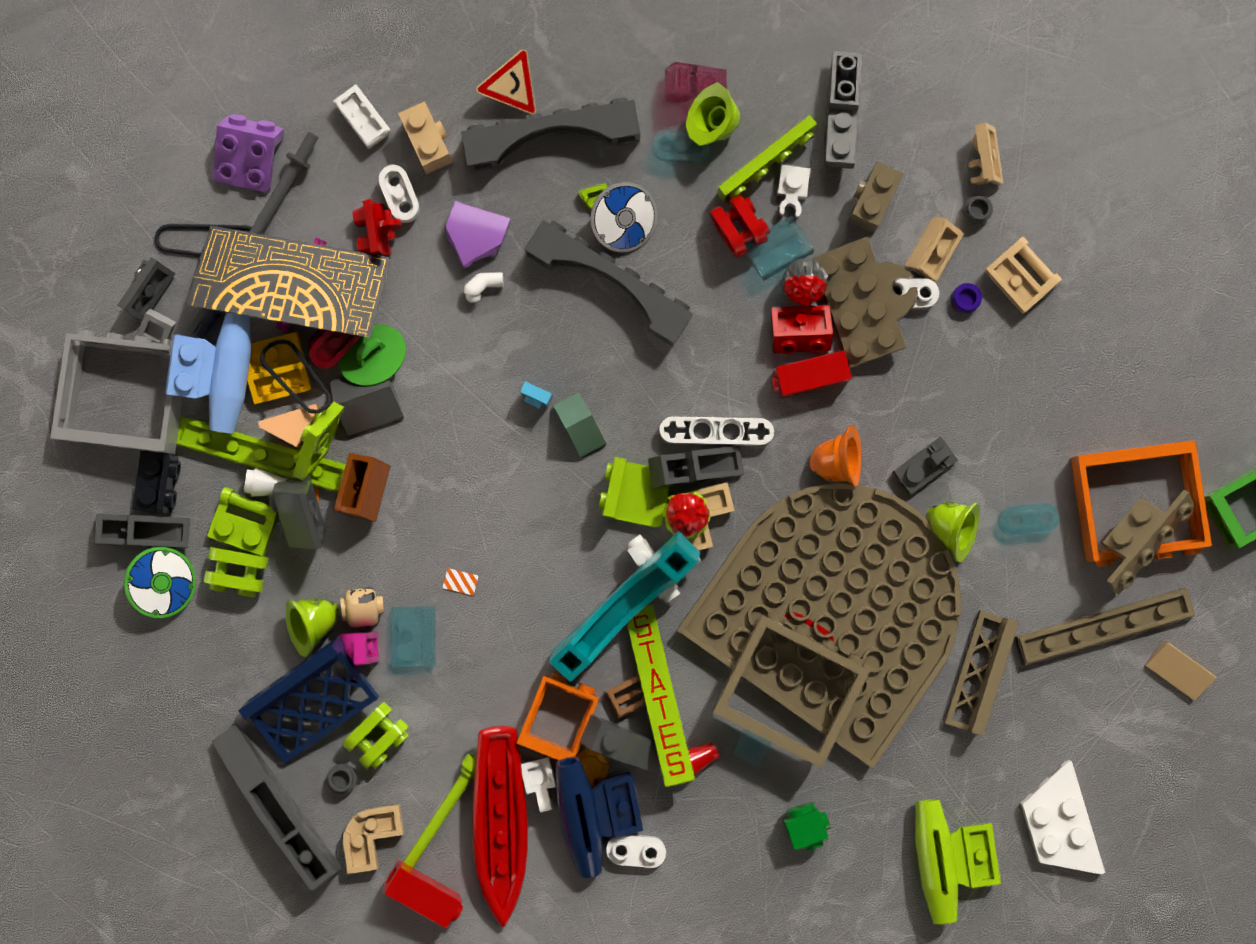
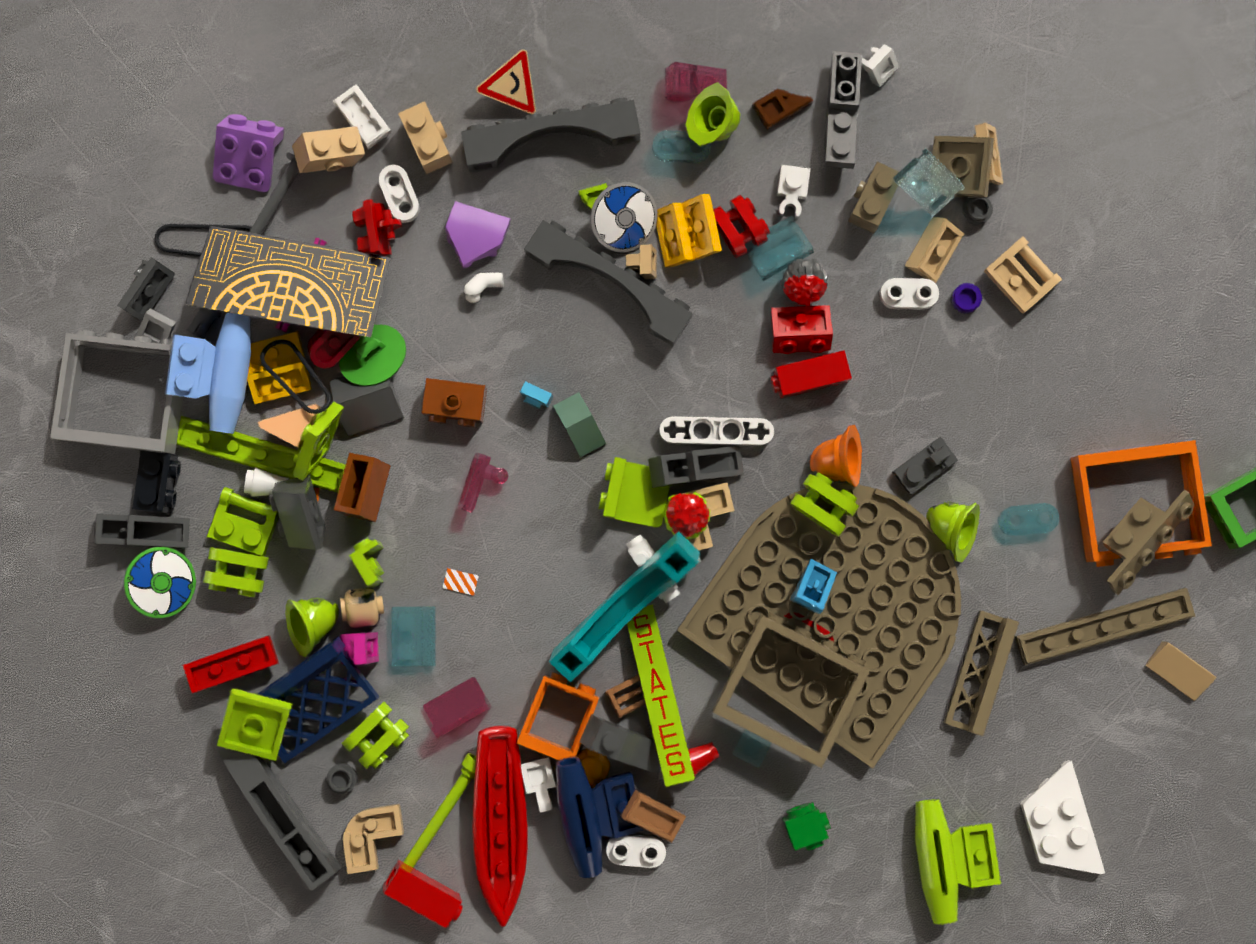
lime plate [717,115,817,202] -> none
dark tan plate [813,237,918,368] -> none
none -> red plate [183,635,279,693]
none -> lime plate [217,688,292,761]
none -> tan brick [292,126,365,173]
none -> lime bracket [349,538,384,588]
none -> dark orange brick [422,378,487,427]
none -> clear pink panel [423,677,492,738]
none -> clear pink piece [458,453,508,513]
none -> medium nougat tile [621,790,686,843]
none -> tan tile [626,244,657,279]
none -> yellow slope [656,194,722,268]
none -> reddish brown tile [752,89,813,130]
none -> lime brick [790,472,859,537]
none -> dark azure slope [790,559,837,614]
none -> white tile [861,44,899,87]
none -> clear light blue plate [893,148,965,217]
none -> dark tan tile [928,136,994,198]

